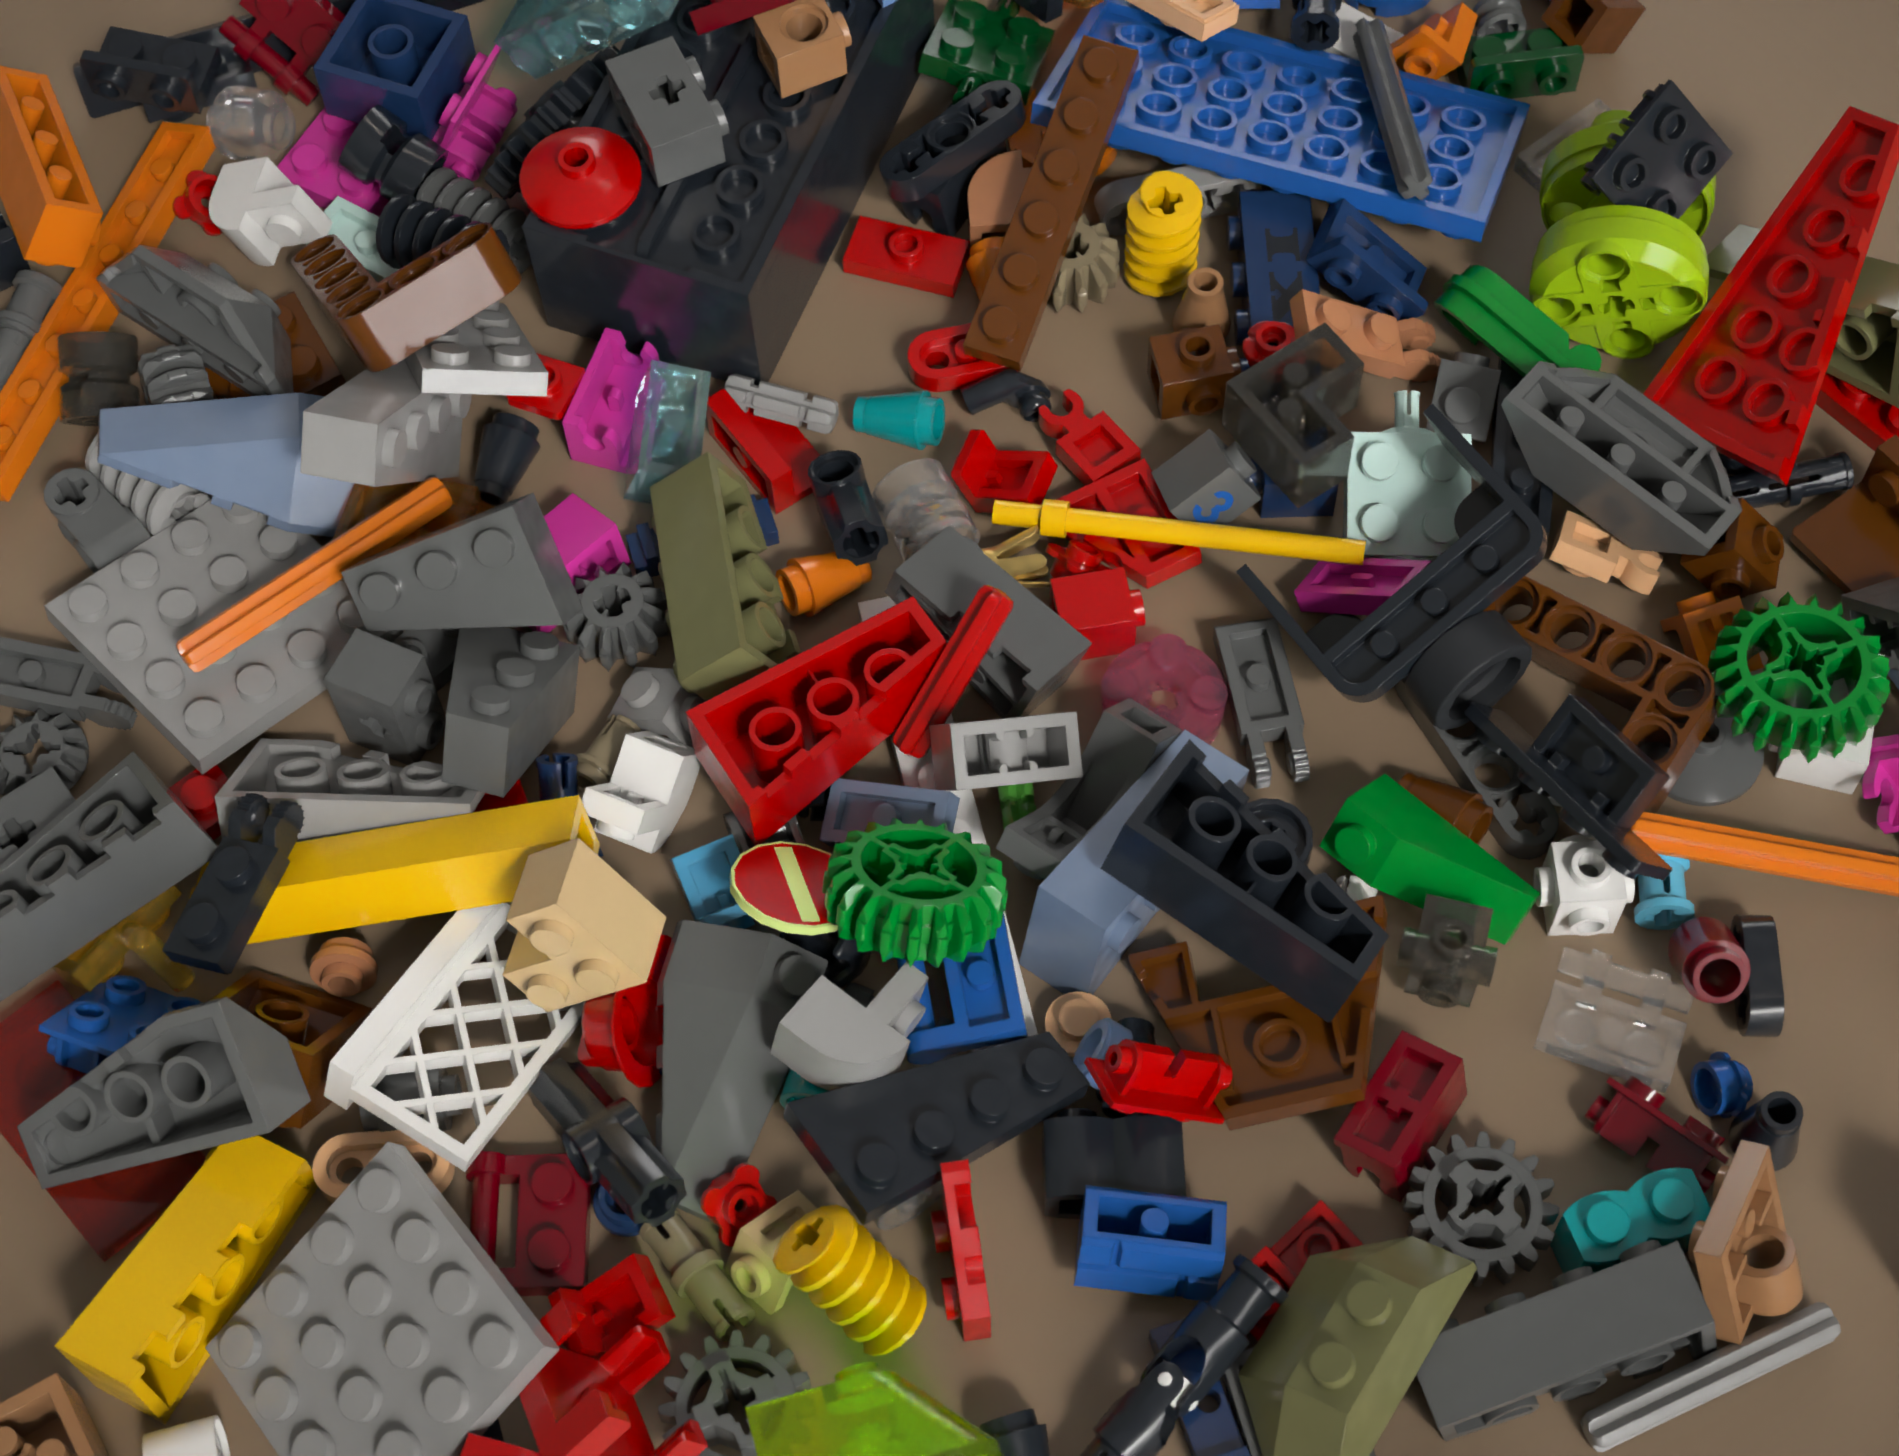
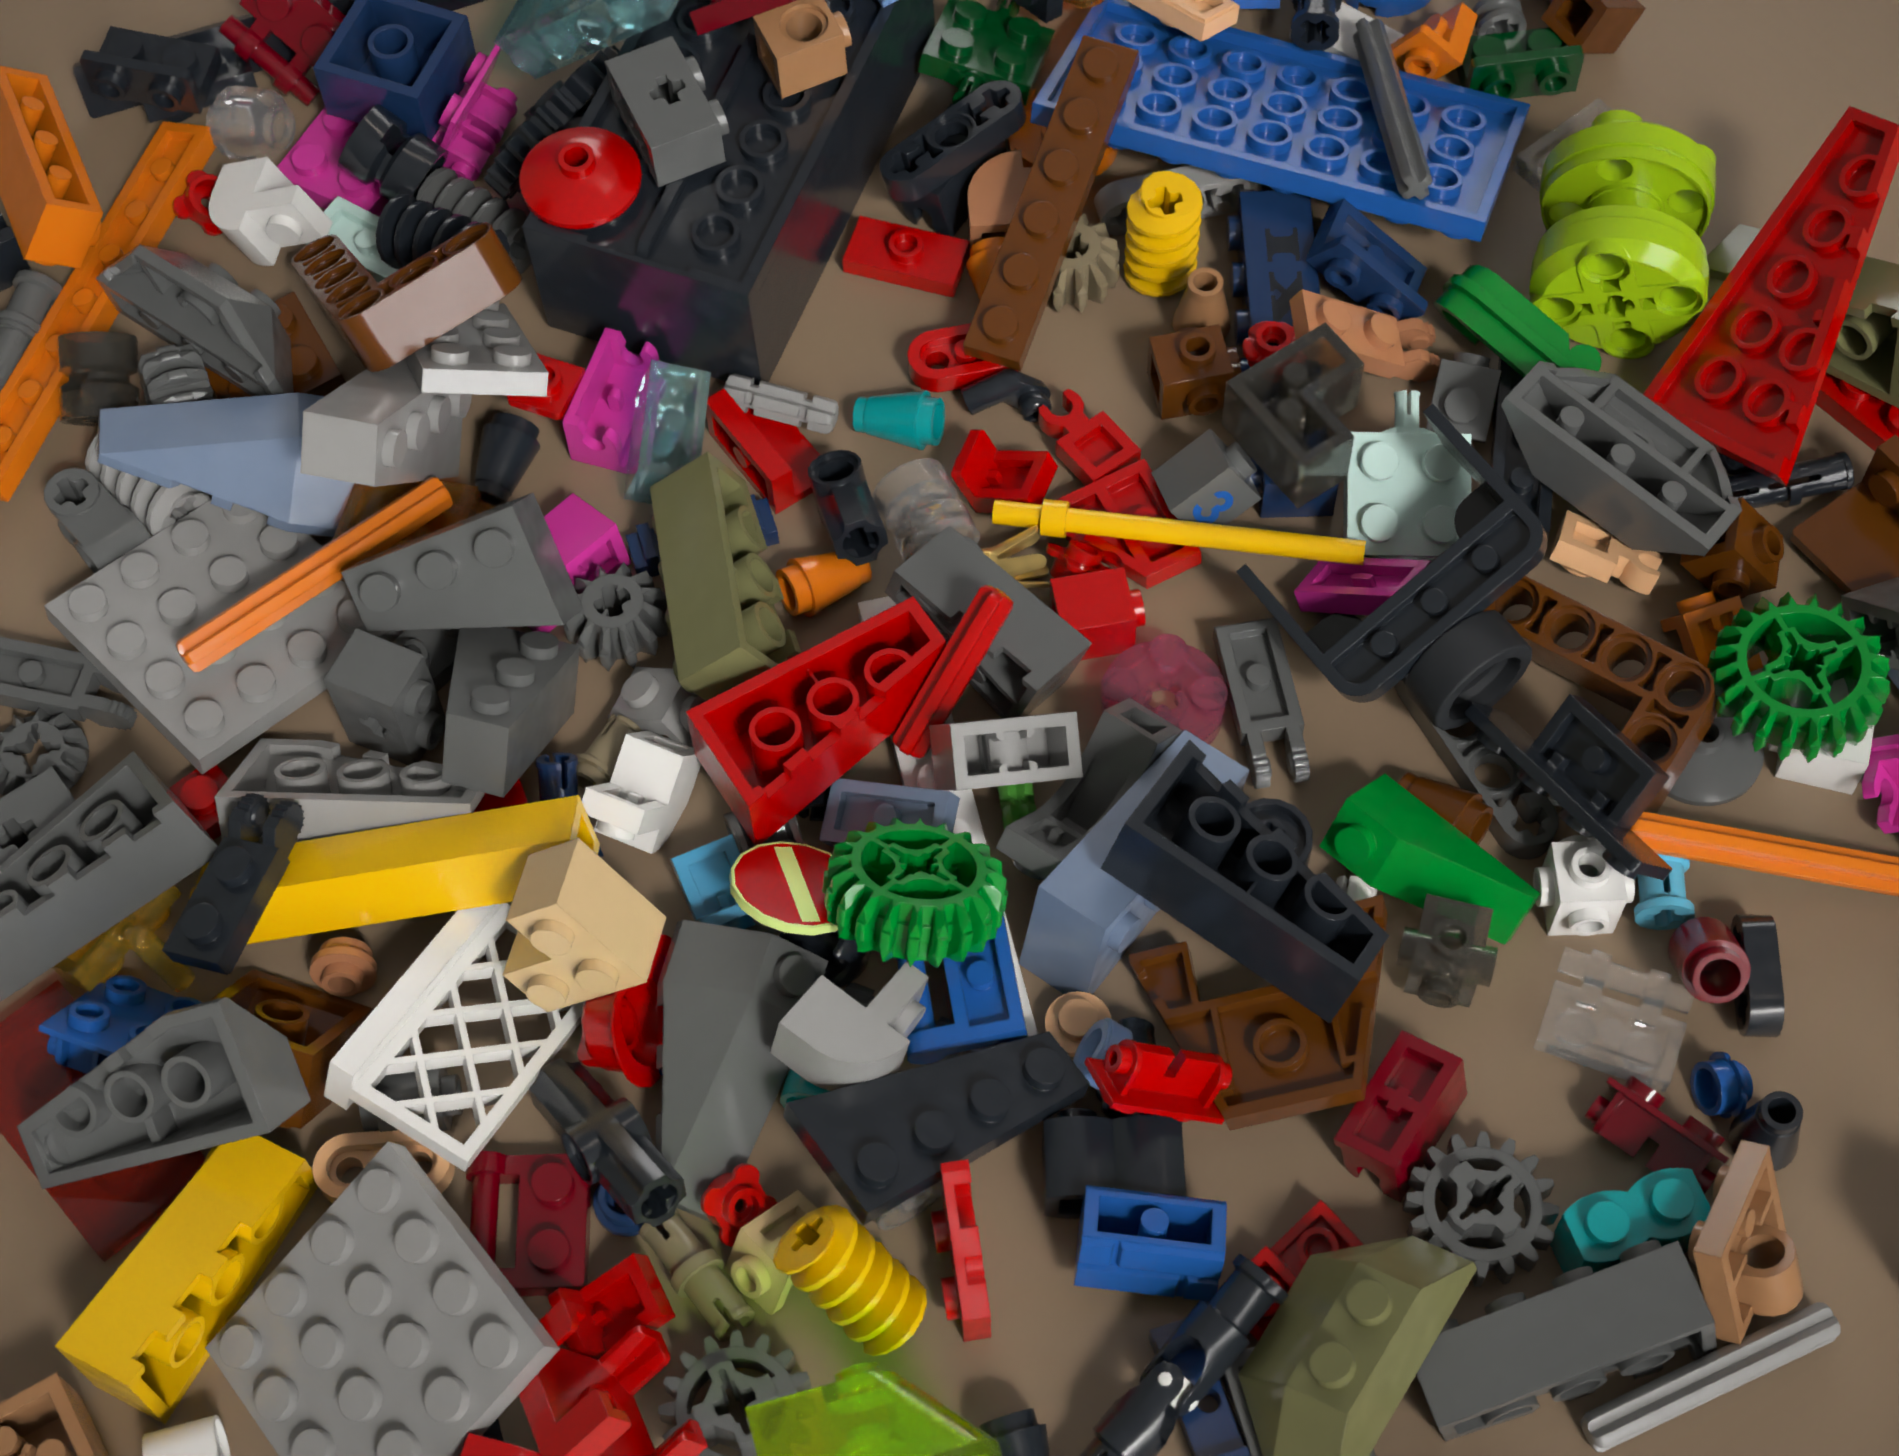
black hinge [1580,80,1733,219] -> none

